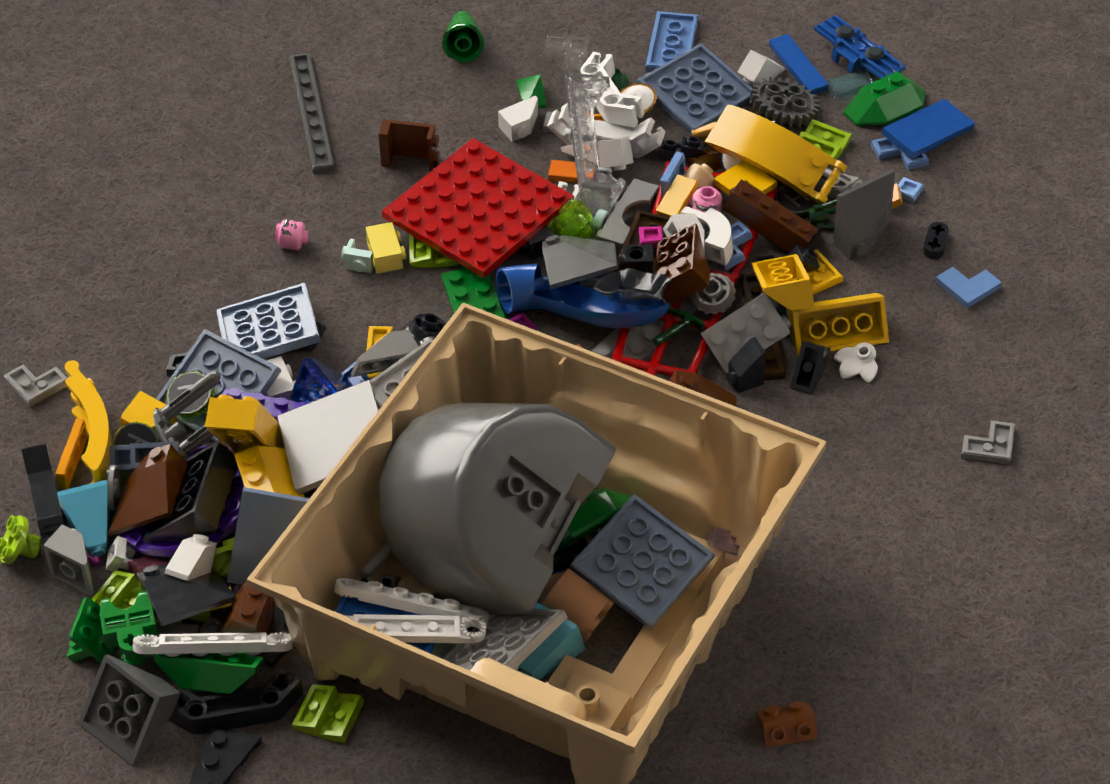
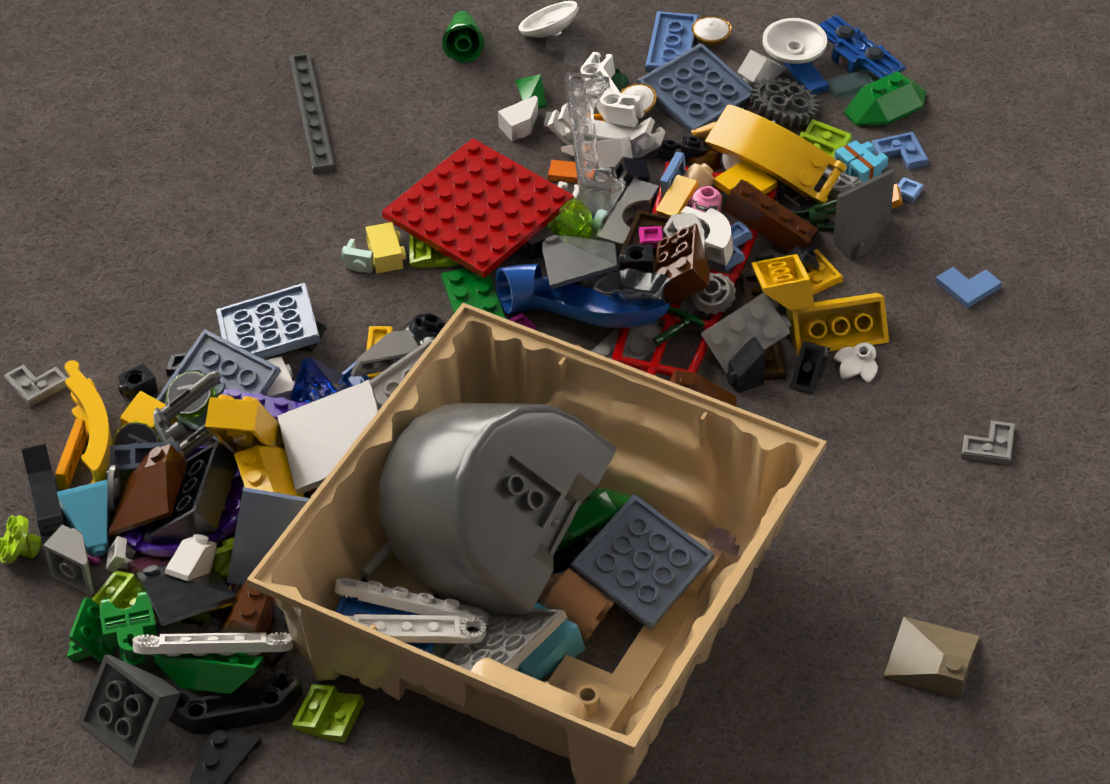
bright pink head [274,219,309,251] -> none
reddish brown panel [378,119,440,171] -> none
black piece [379,574,402,588] -> none
dark orange bracket [756,701,817,747] -> none
blue tile [882,99,975,158] -> none
black beam [923,222,949,259] -> none
none -> black brick [118,363,158,402]
none -> white dish [519,1,579,38]
none -> black brick [612,156,650,186]
none -> white piece [691,15,732,46]
none -> white dish [762,18,827,64]
none -> medium azure hips [834,140,888,183]
none -> dark tan slope [884,616,979,699]

